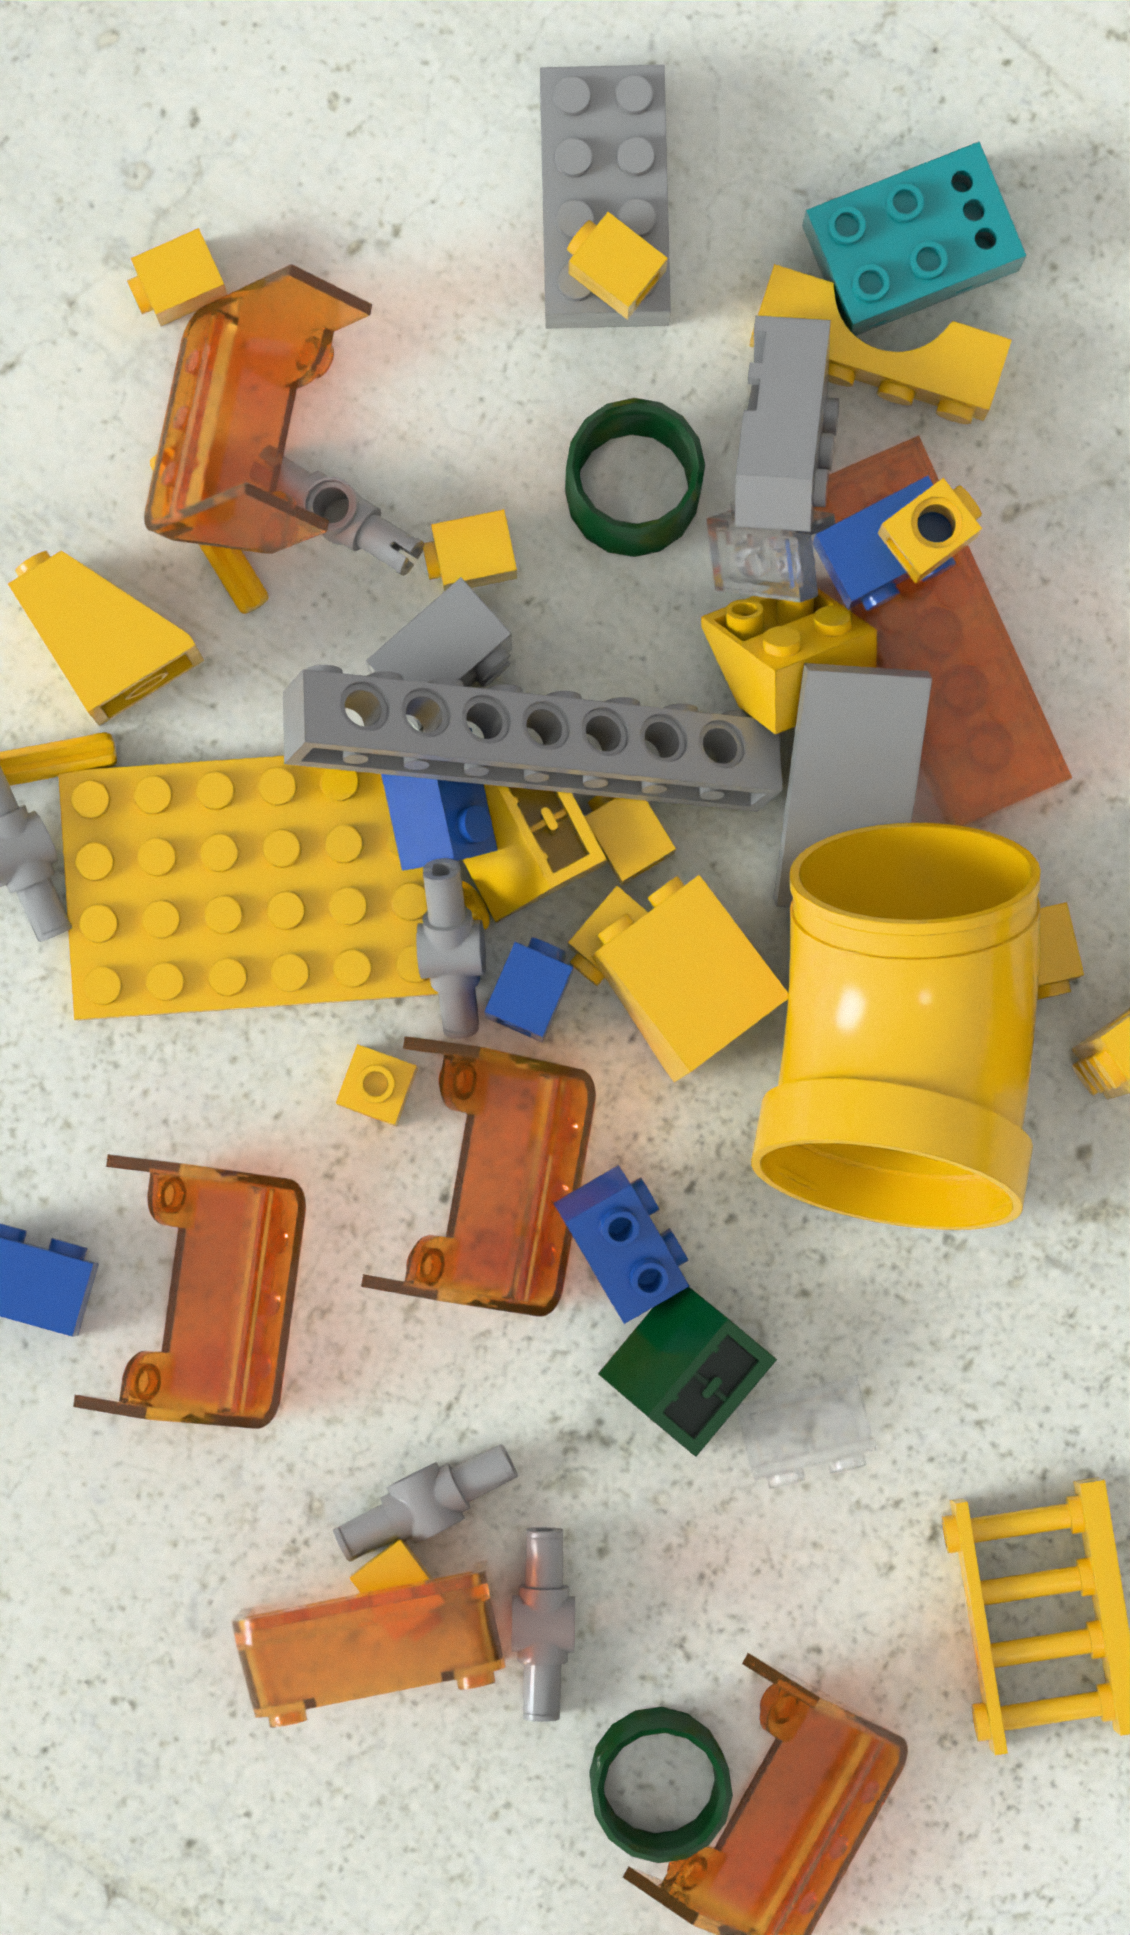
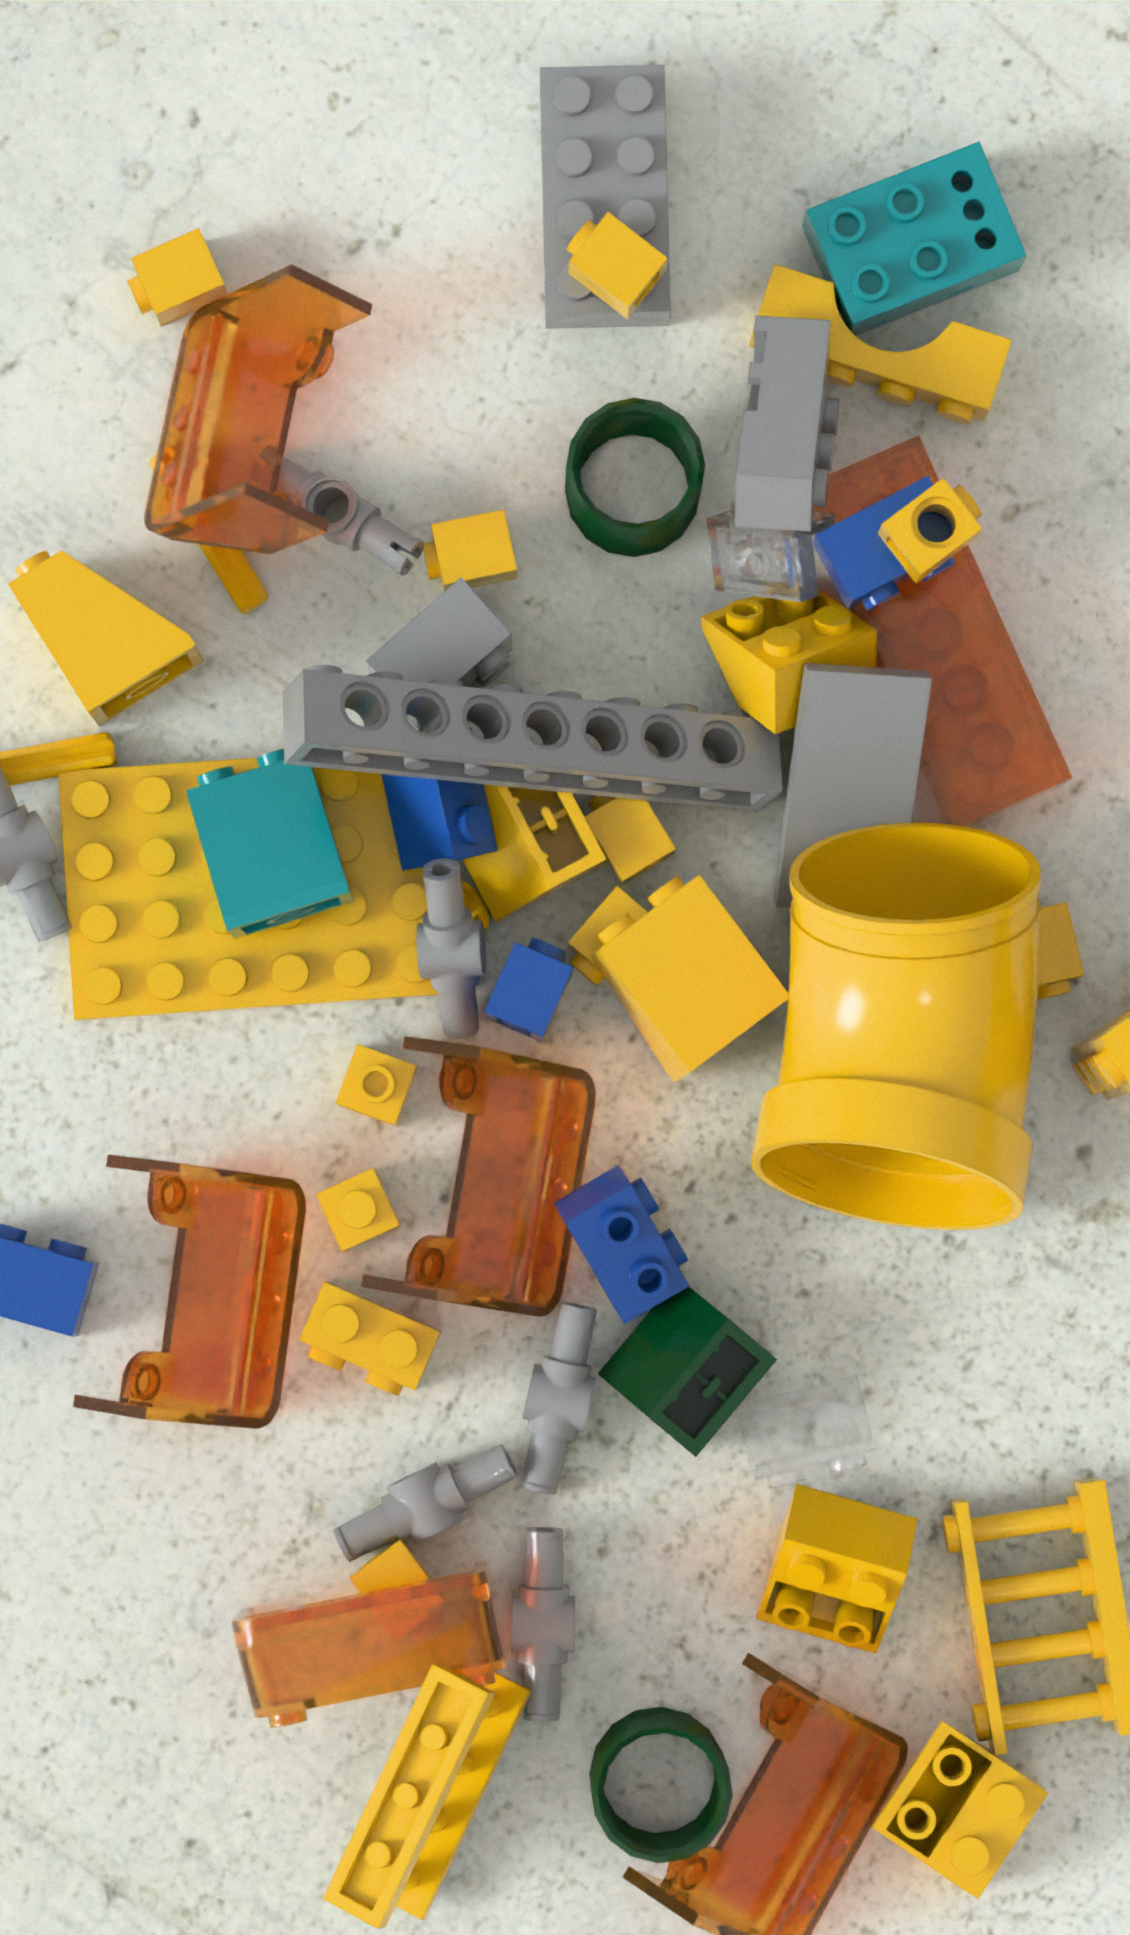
none -> teal slope [186,748,354,939]
none -> yellow brick [299,1281,442,1396]
none -> yellow brick [316,1168,401,1252]
none -> yellow fence [323,1662,532,1929]
none -> light grey pin [521,1302,597,1495]
none -> yellow slope [756,1484,918,1654]
none -> yellow slope [871,1720,1048,1899]

